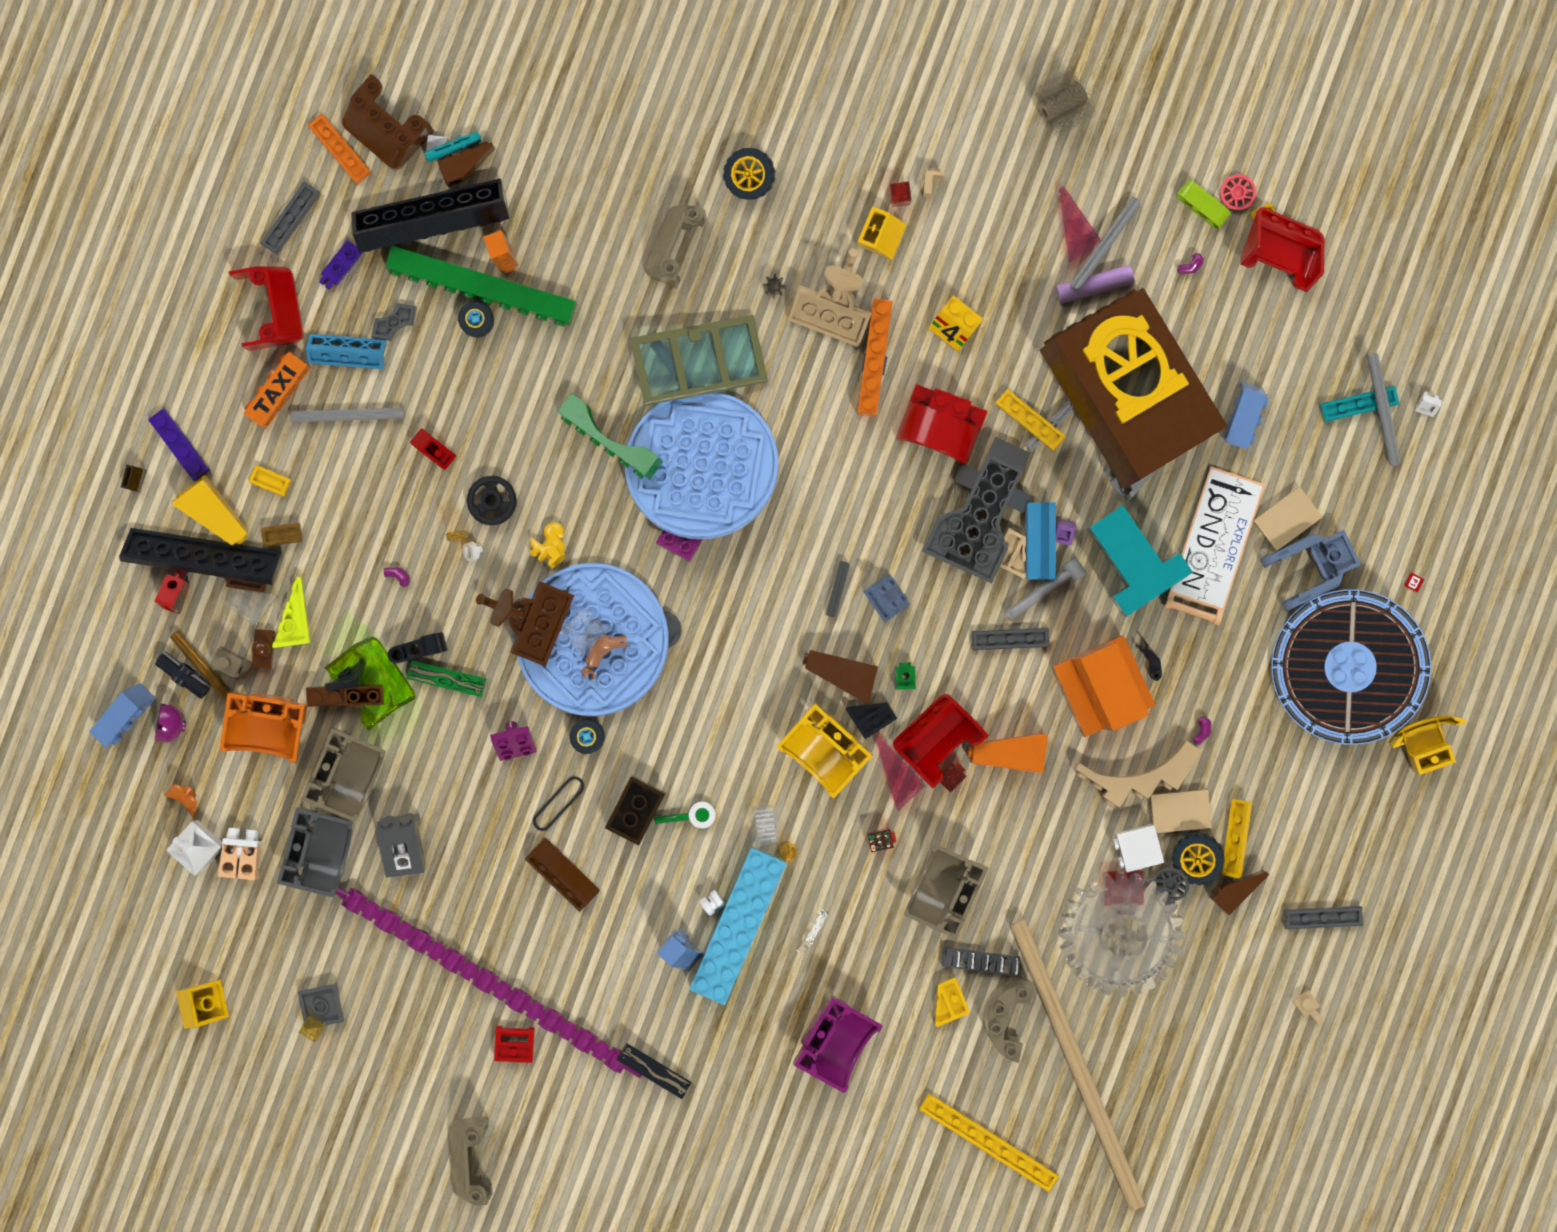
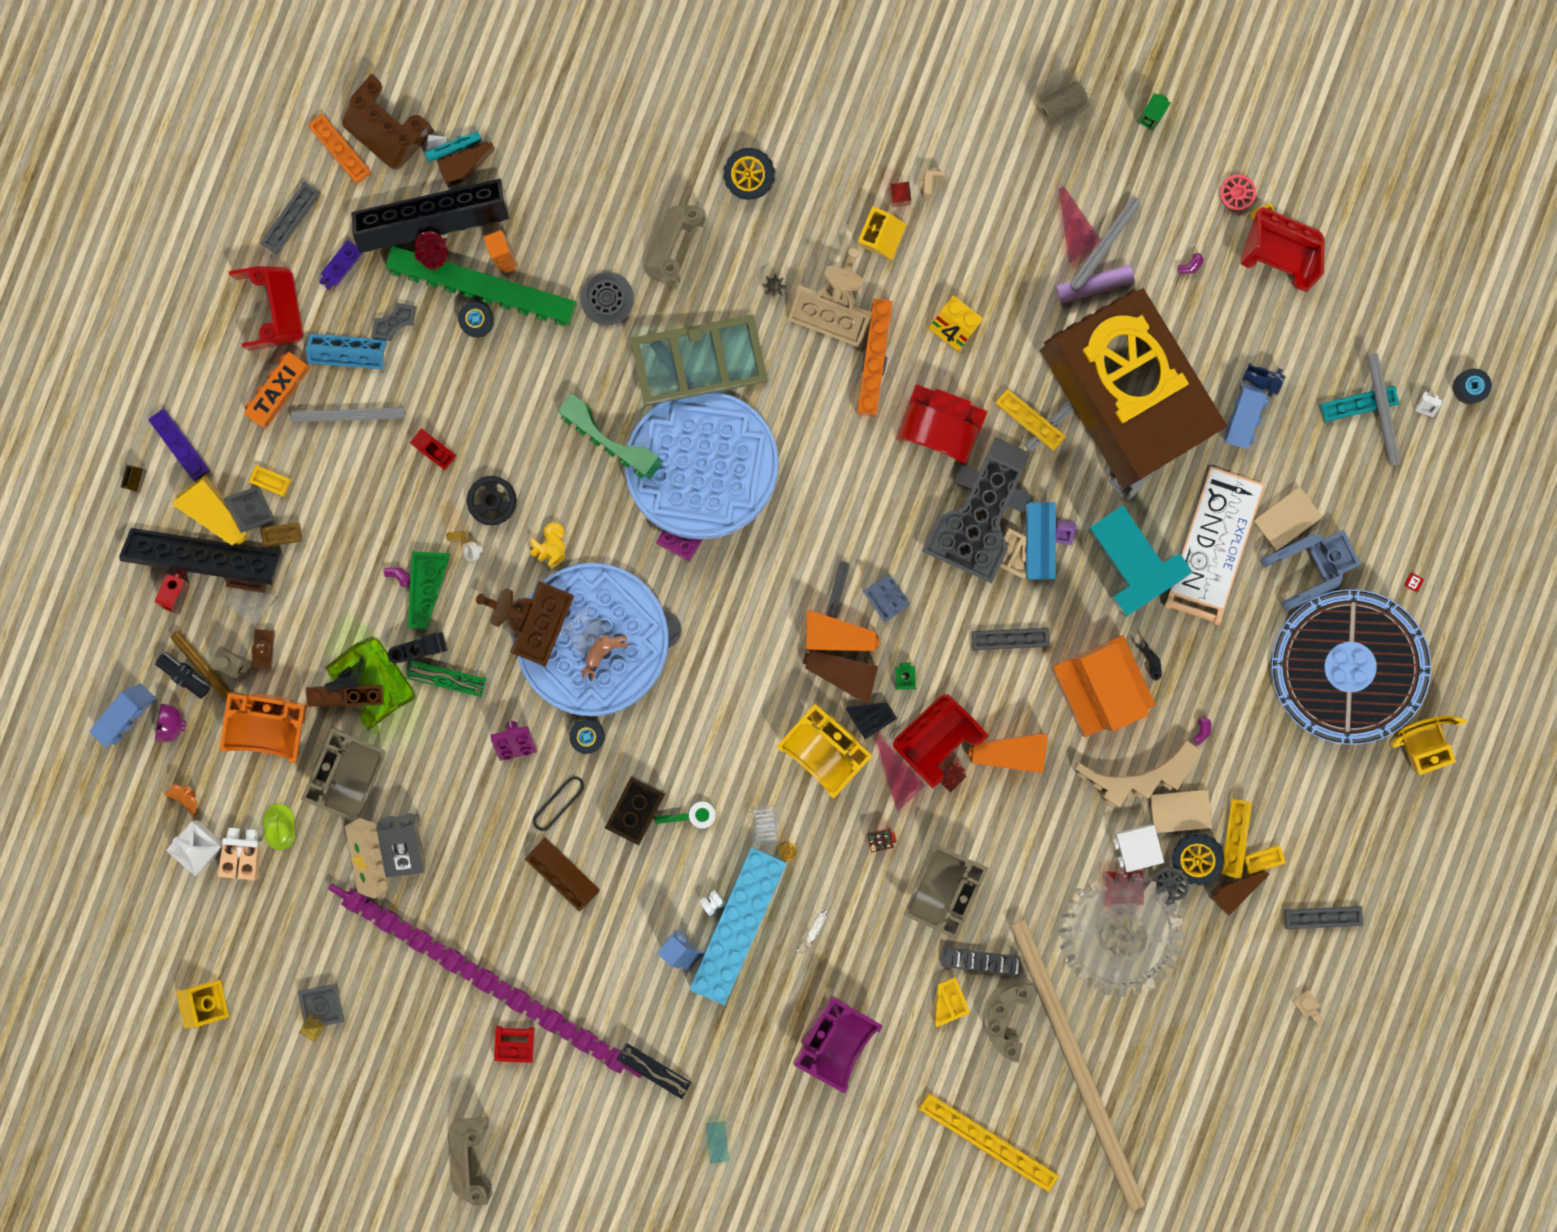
neon yellow wing [272,576,311,648] -> none
dark grey piece [276,807,354,897] -> none
light grey piece [1004,557,1087,621] -> none
lime beam [1176,180,1231,229] -> none
none -> dark grey tile [223,486,275,533]
none -> lime piece [263,804,295,850]
none -> tan brick [345,818,388,899]
none -> green wing [408,551,451,629]
none -> dark red plate [414,231,448,270]
none -> dark grey wheel [581,272,634,325]
none -> clear light blue plate [706,1121,729,1163]
none -> orange slope [806,611,879,651]
none -> green brick [1137,93,1171,131]
none -> dark blue piece [1242,363,1286,398]
none -> yellow tile [1244,845,1286,875]
none -> black wheel [1453,368,1492,404]

